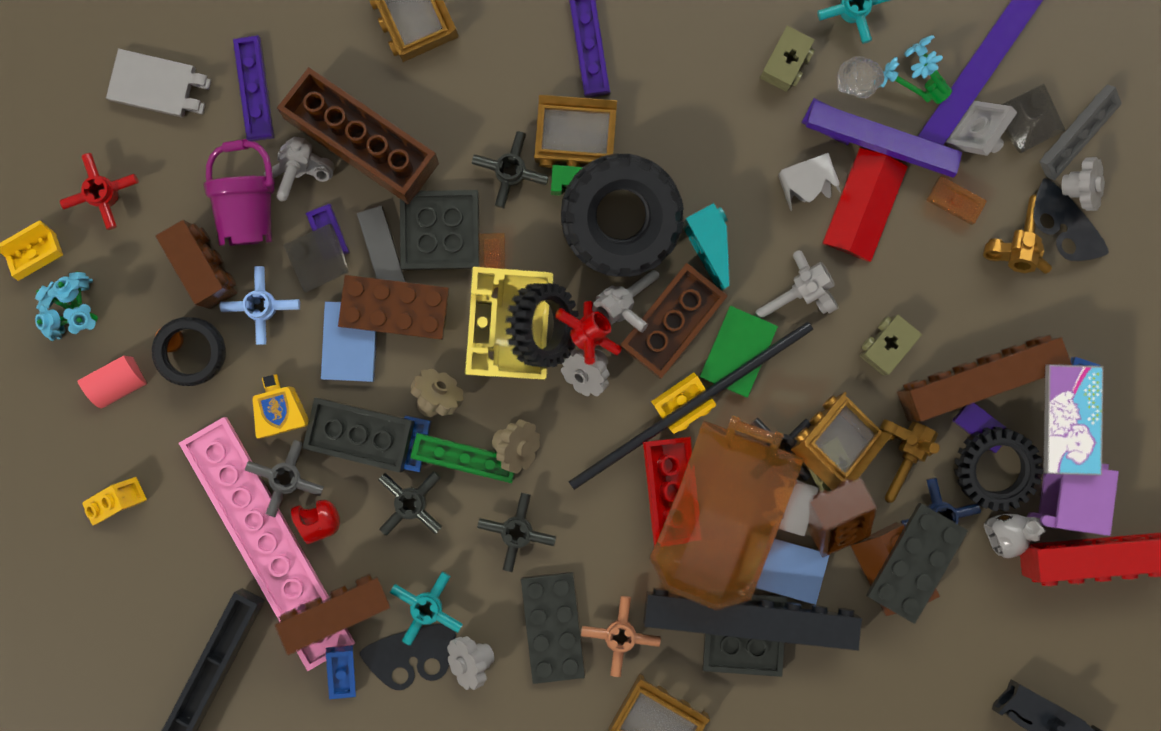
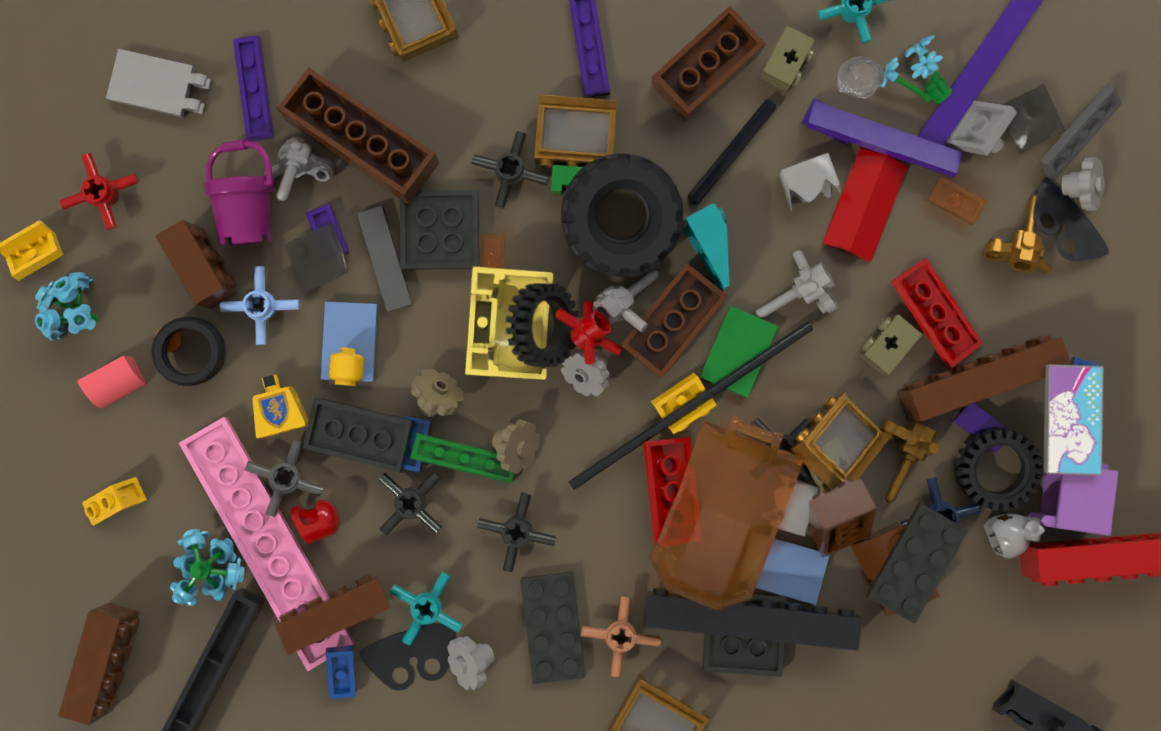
reddish brown plate [338,275,449,340] -> none
none -> reddish brown brick [58,603,139,725]
none -> medium azure plant [170,529,246,606]
none -> yellow head [329,348,365,386]
none -> reddish brown brick [651,6,765,121]
none -> black axle [688,99,777,205]
none -> red slope [891,258,984,369]

